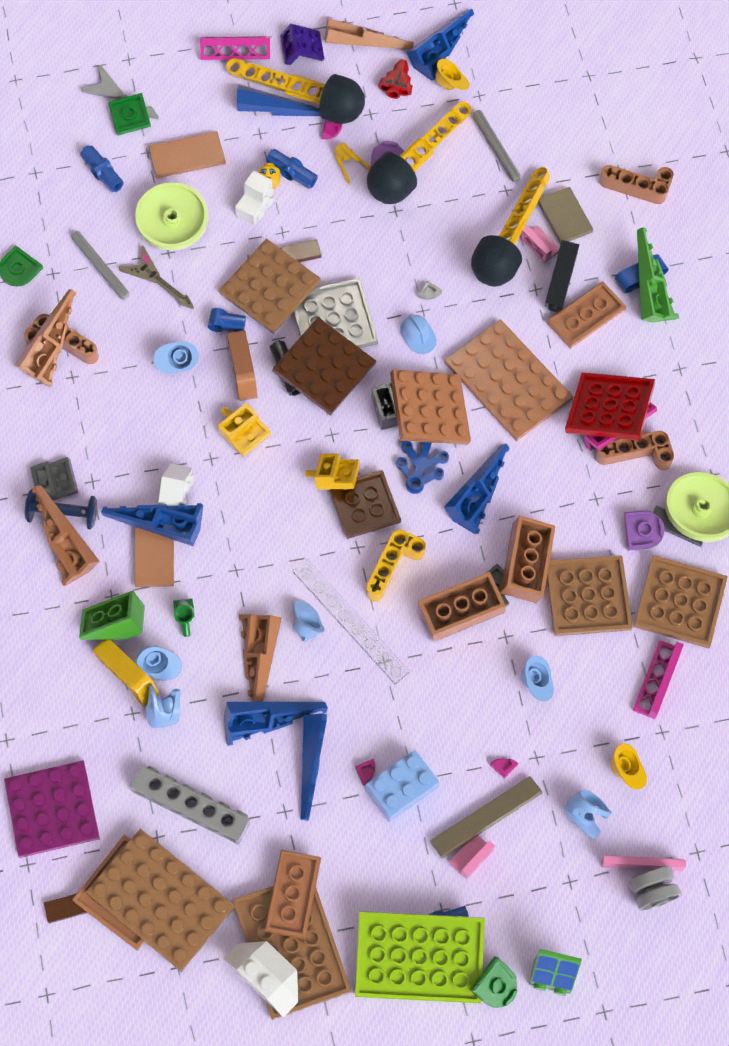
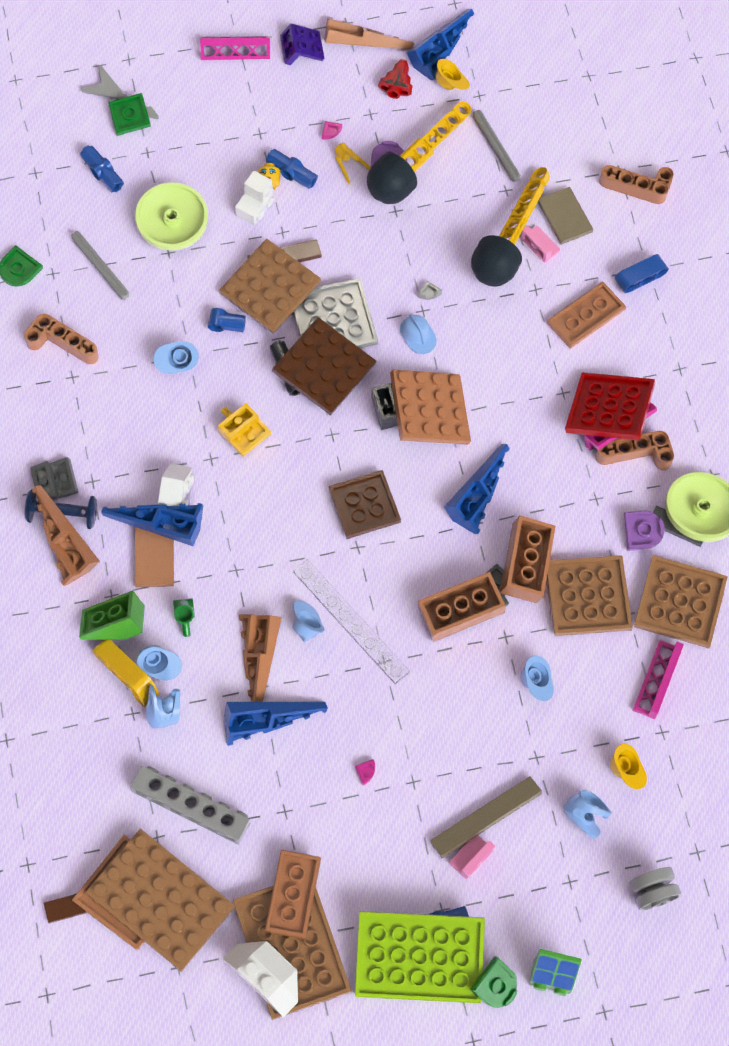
magenta plate [4,760,100,858] -> none
nougat wedge [14,289,76,387] -> none
dark tan piece [119,246,194,309] -> none
nougat tile [148,131,226,178] -> none
piece [226,58,365,124] -> none
nougat beam [227,330,258,401] -> none
blue wedge [237,84,320,116] -> none
blue wedge [301,713,327,821] -> none
yellow plate [305,453,360,490] -> none
yellow beam [366,530,426,602] -> none
light blue brick [366,750,439,822] -> none
blue plant [396,441,449,494] -> none
nougat plate [444,319,573,442] -> none
dark pink tile [490,758,519,779] -> none
black slope [545,240,580,312] -> none
bright pink tile [601,855,686,872] -> none
bright green wedge [637,227,679,323] -> none

